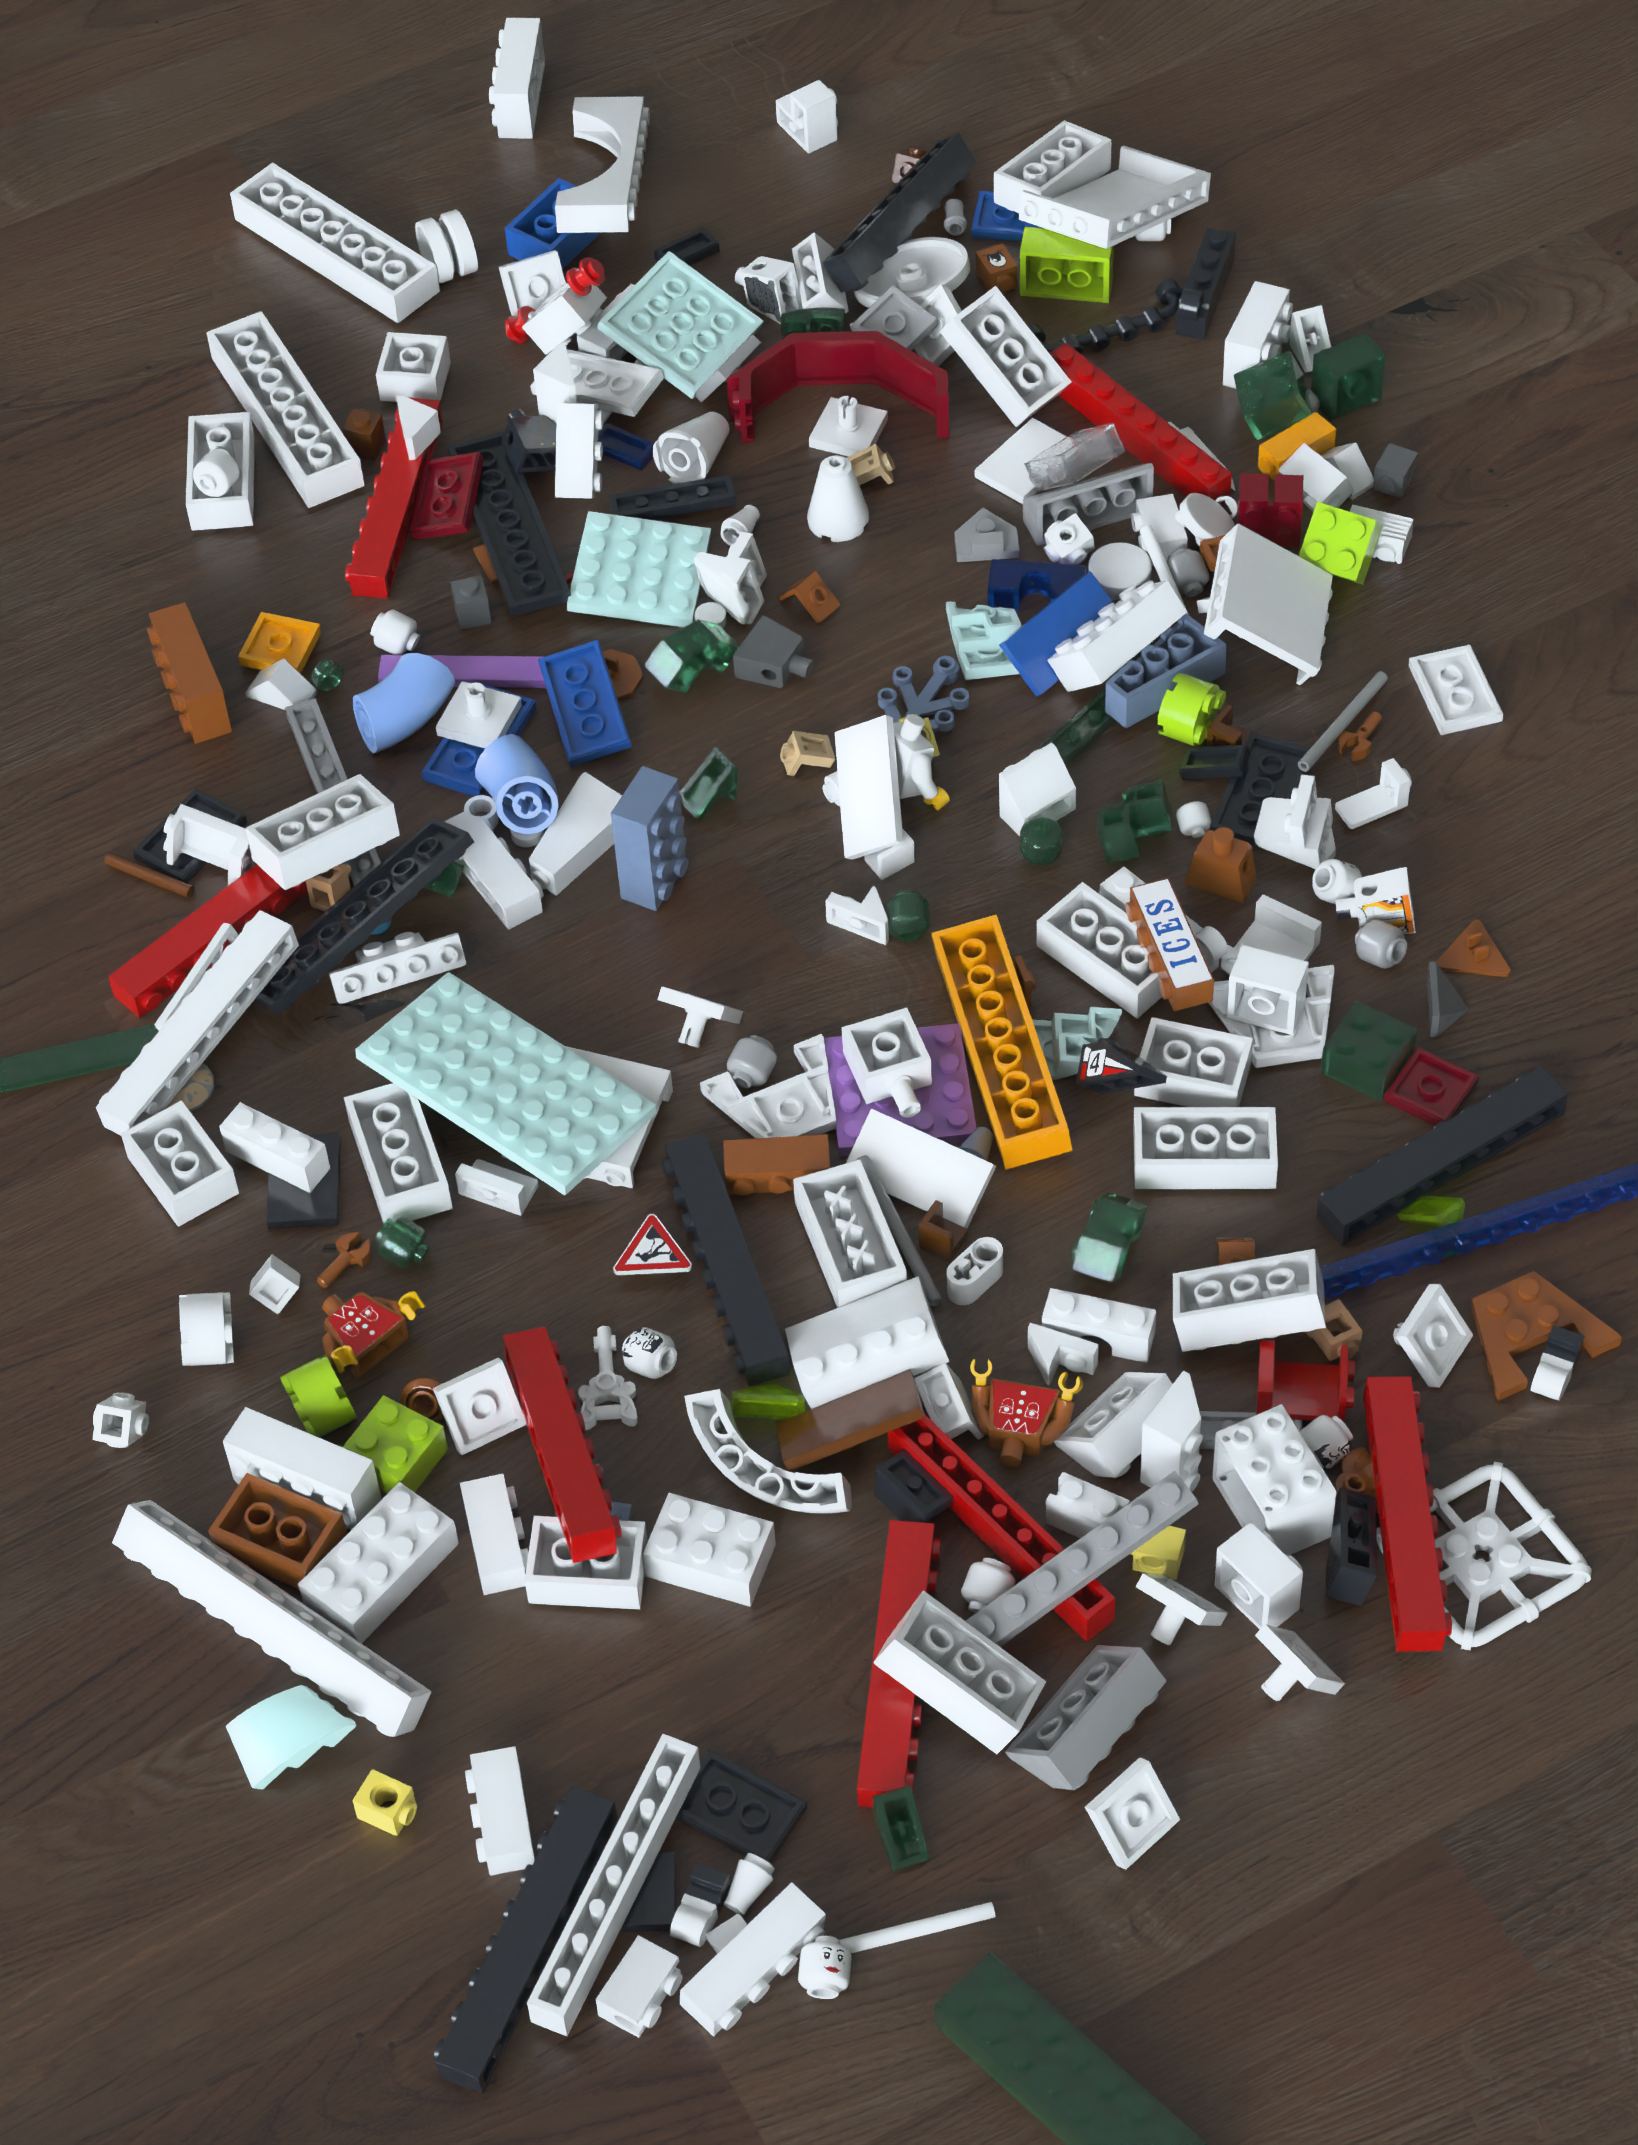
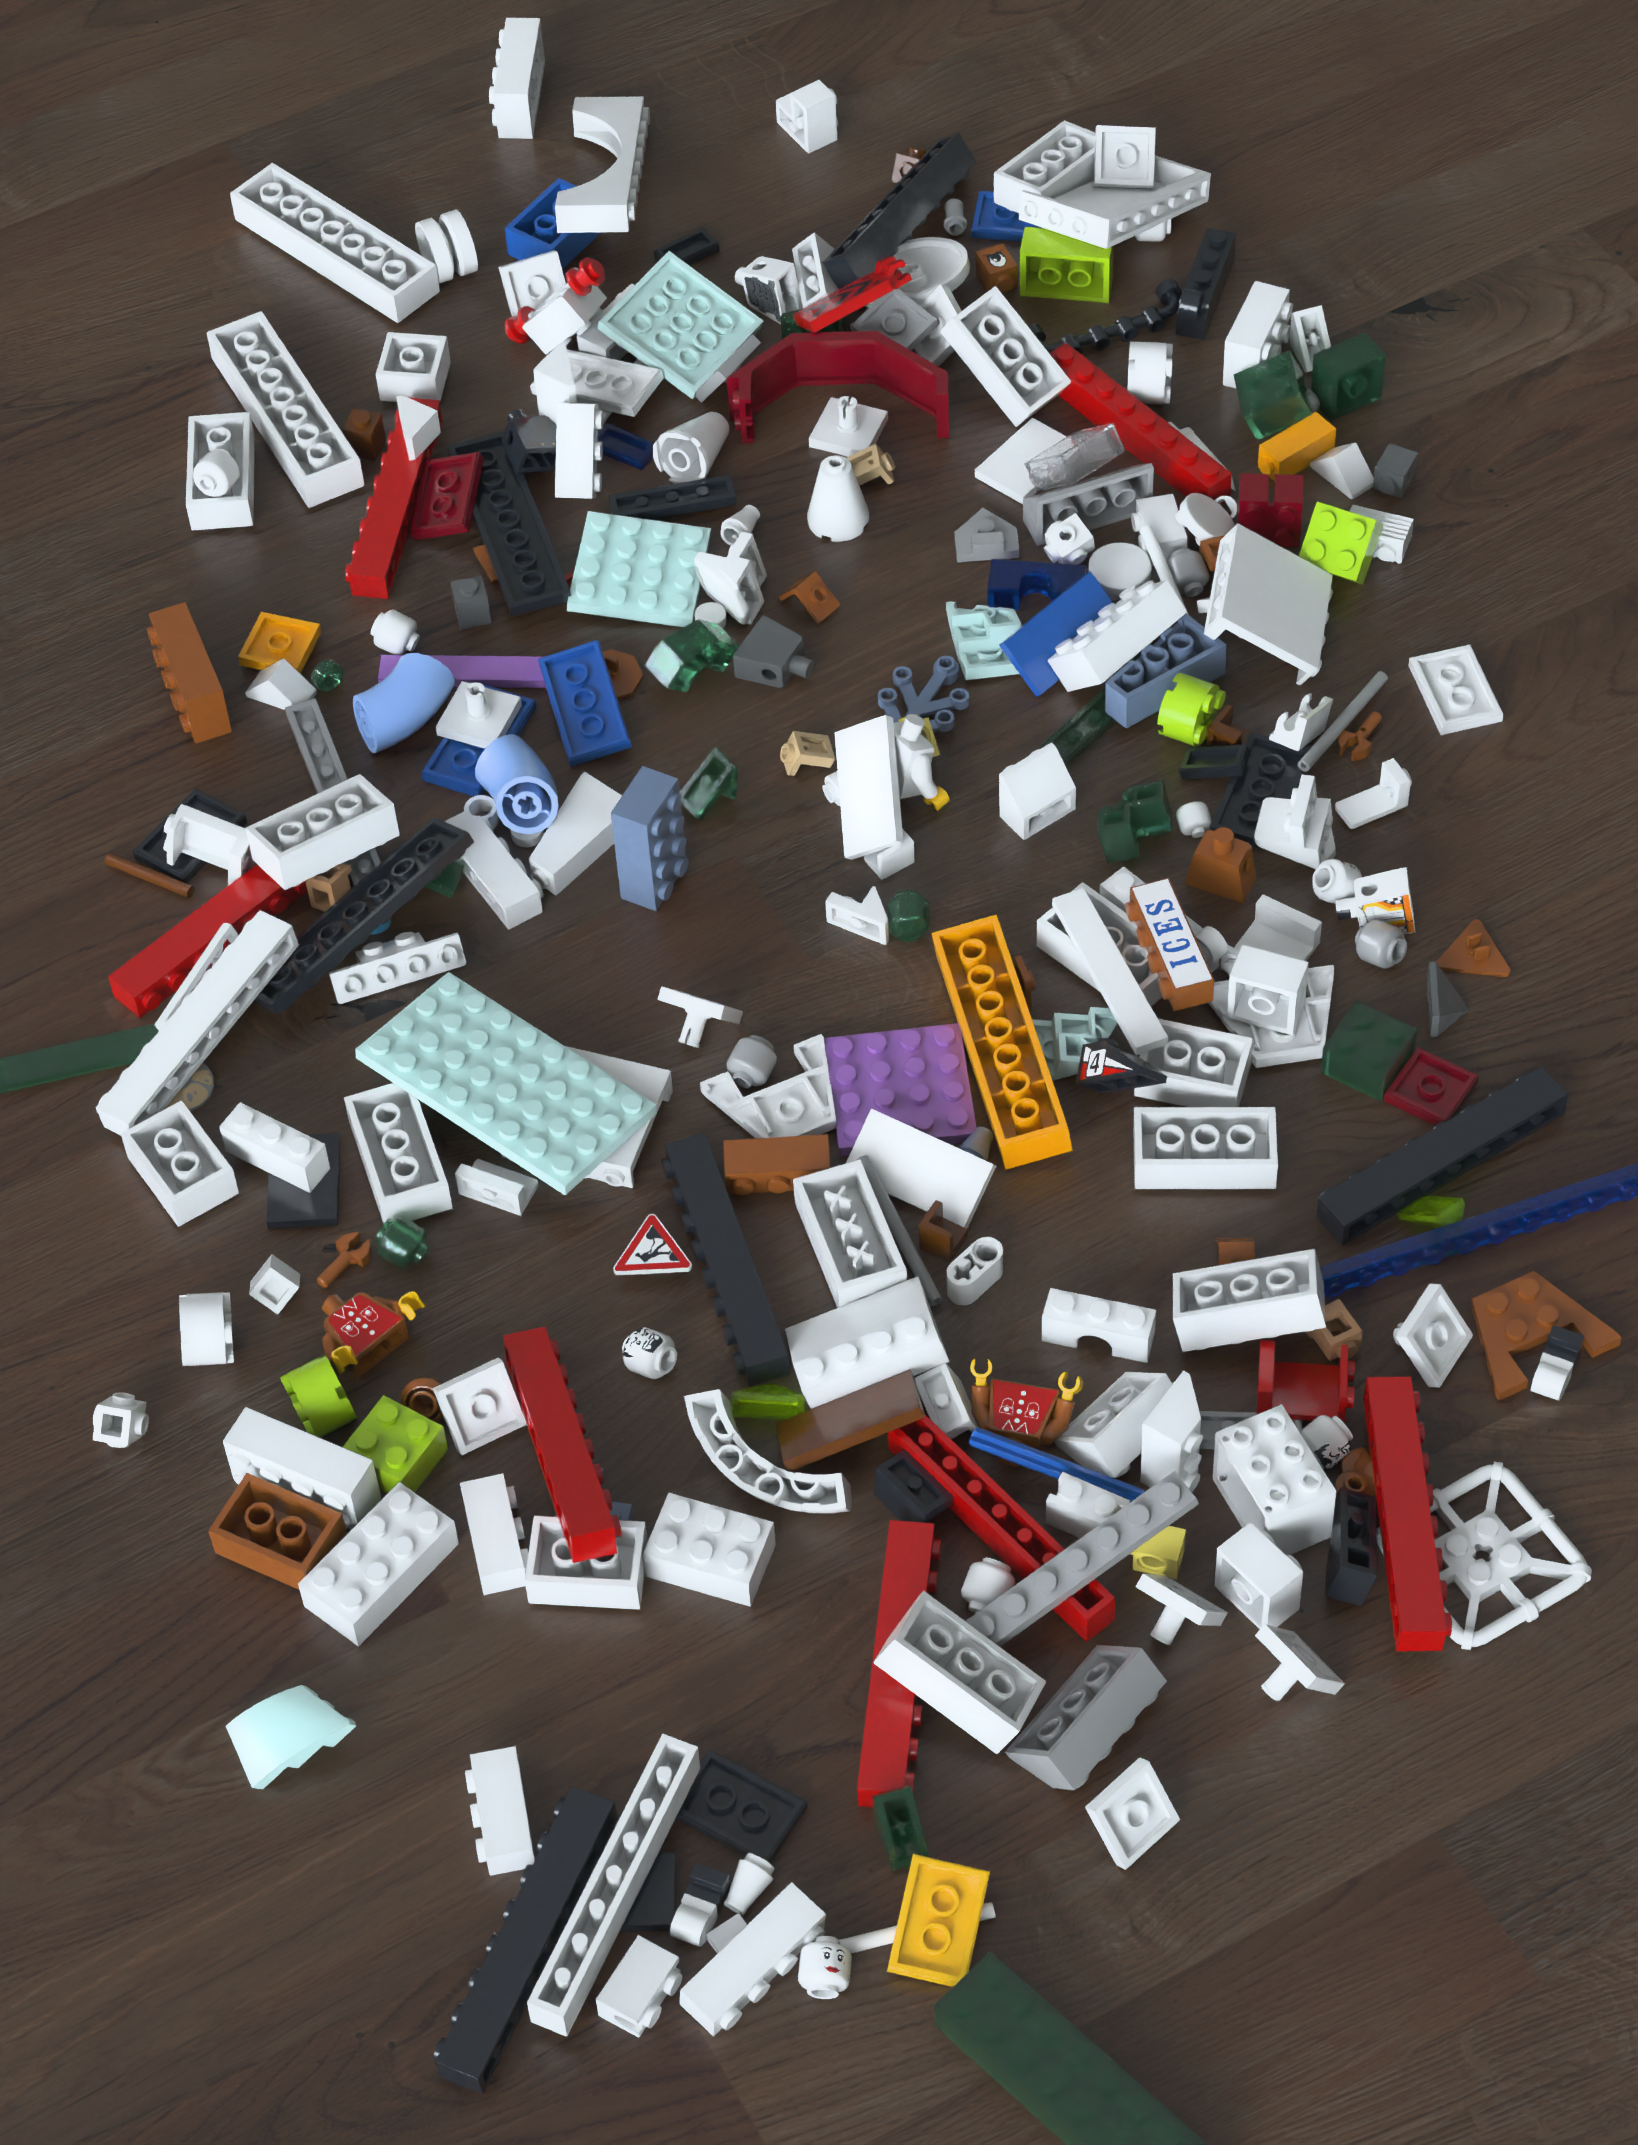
white brick [112,1500,432,1737] -> none
light yellow brick [352,1769,417,1836] -> none
white piece [578,1326,638,1430] -> none
white brick [842,1008,932,1118] -> none
clear green head [1020,816,1063,866] -> none
white slope [1028,1323,1098,1386] -> none
clear green brick [1071,1192,1148,1282] -> none
white brick [1278,443,1354,512] -> none
none -> red tile [792,256,912,333]
none -> yellow tile [887,1854,990,1990]
none -> blue axle [969,1427,1145,1502]
none -> white tile [1052,888,1168,1055]
none -> white tile [1094,125,1155,189]
none -> white brick [1127,341,1173,405]
none -> white hinge [1269,693,1333,751]

